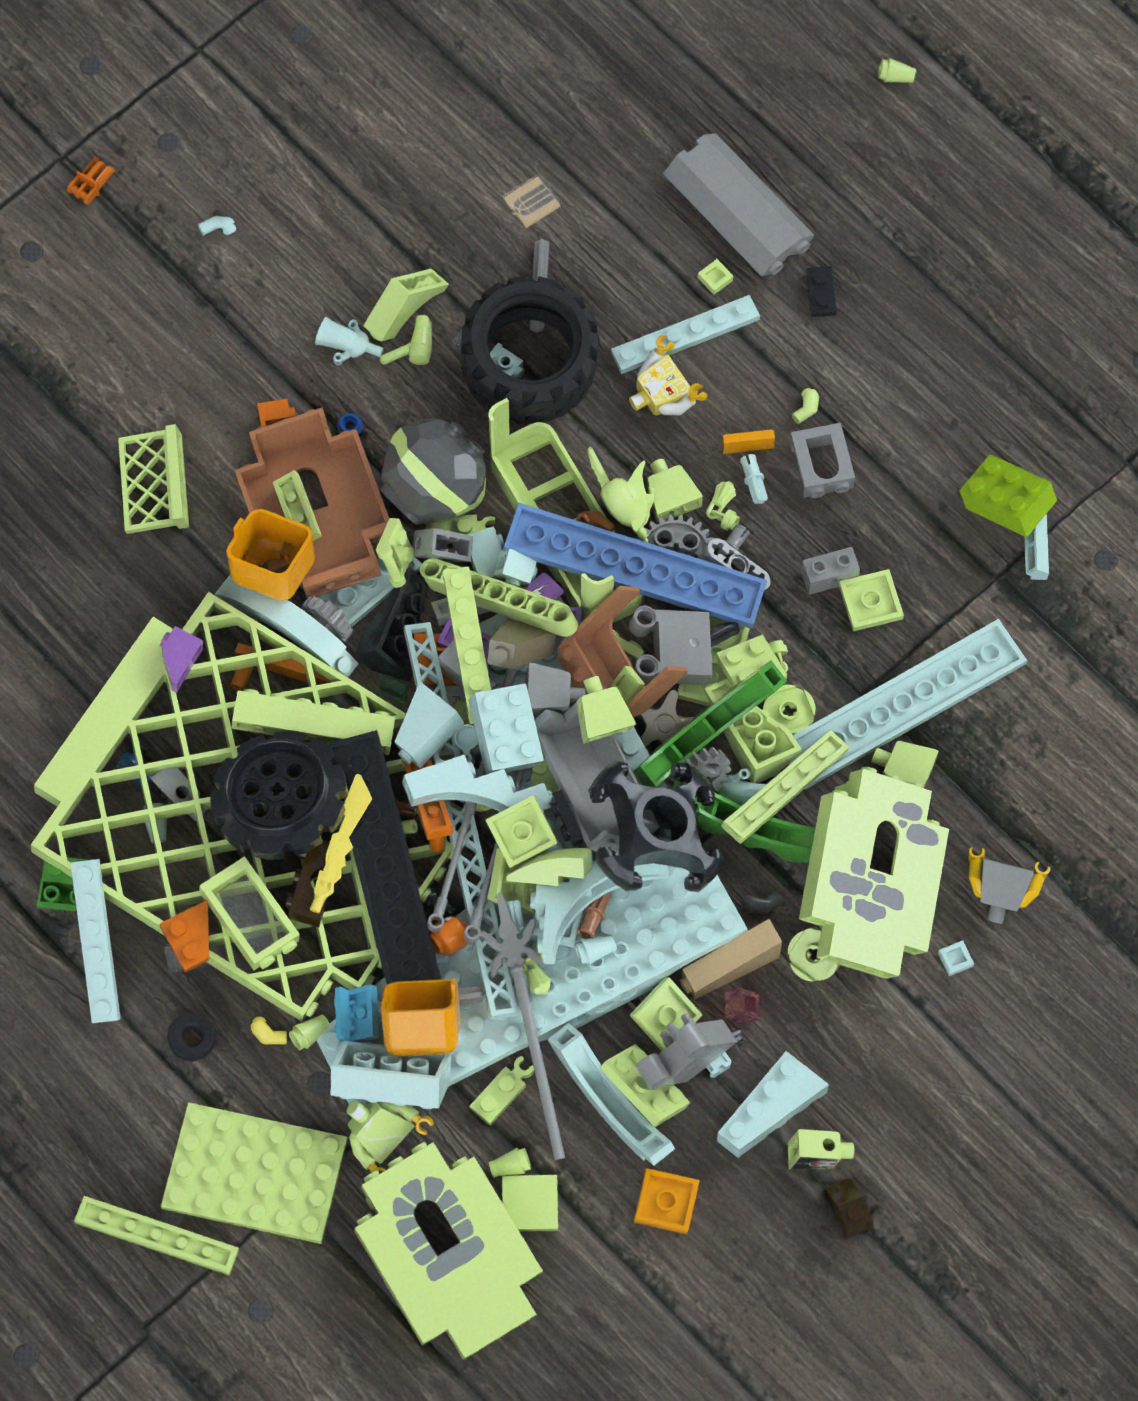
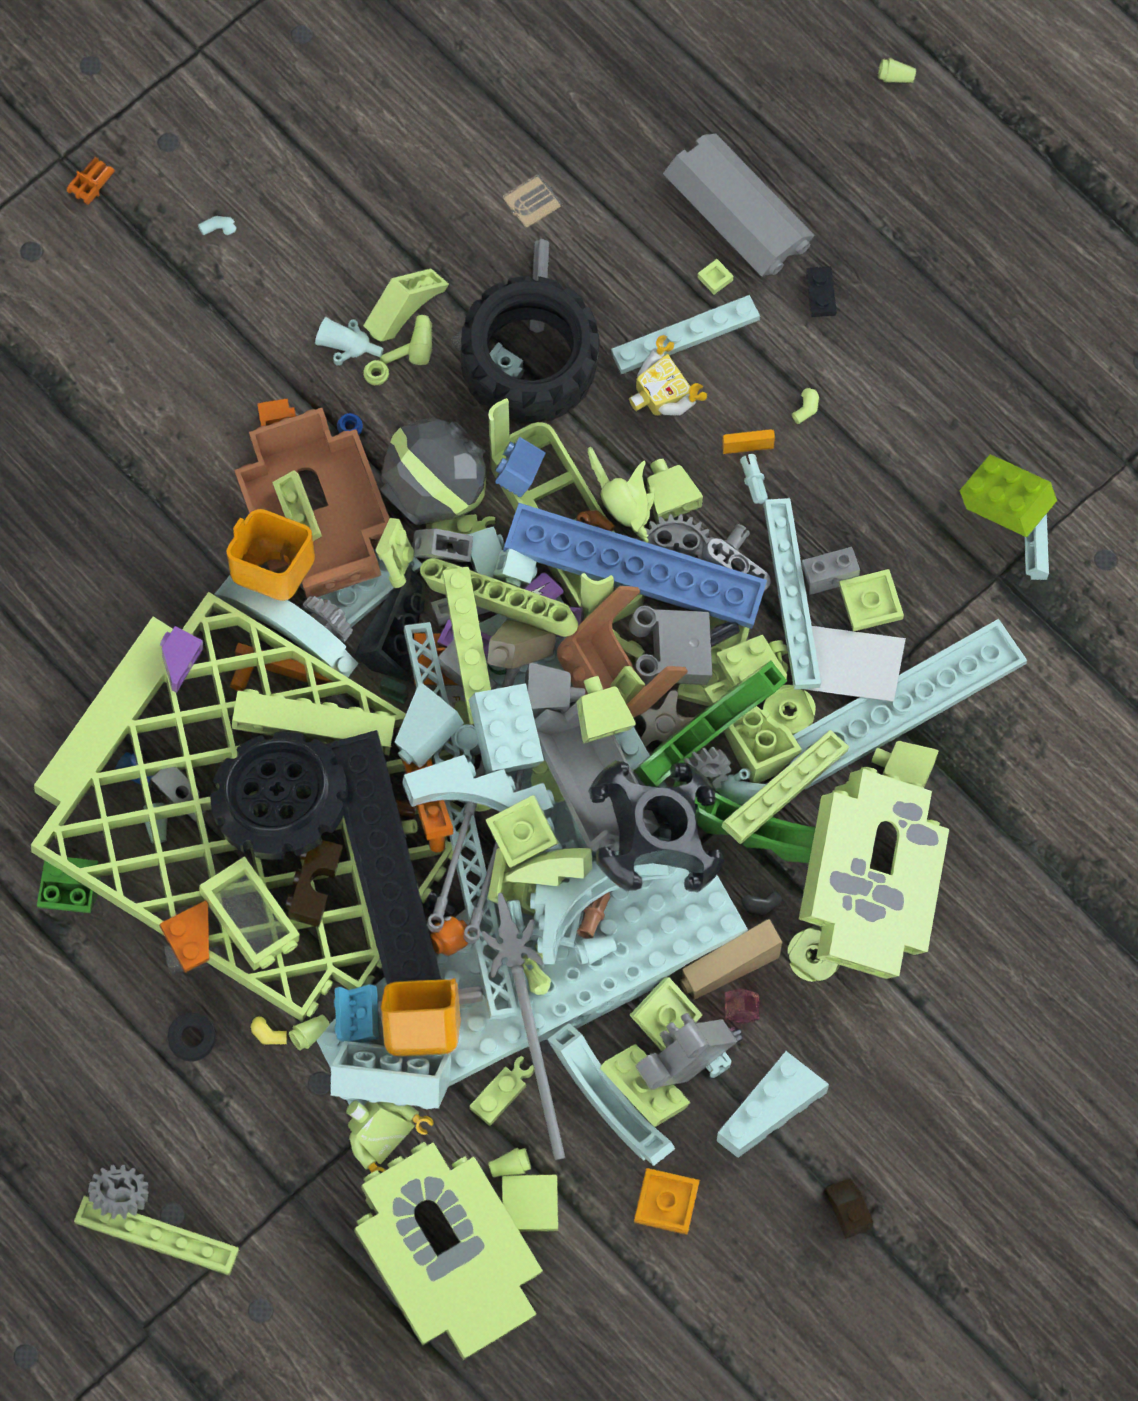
light aqua plate [71,859,121,1023] -> none
yellowish green fence [118,424,189,534] -> none
yellowish green plate [161,1102,348,1244] -> none
light yellow sword [310,774,372,913] -> none
black plate [549,789,583,847] -> none
yellowish green piece [706,481,740,531] -> none
yellowish green torso [788,1129,854,1169] -> none
light grey panel [789,423,855,498] -> none
light aqua tile [938,940,974,976] -> none
light grey torso [968,847,1050,924] -> none
none -> light grey gear [88,1165,149,1219]
none -> yellowish green plate [364,360,389,385]
none -> medium blue brick [495,437,546,497]
none -> light aqua plate [763,498,821,690]
none -> white sticker [805,626,906,702]

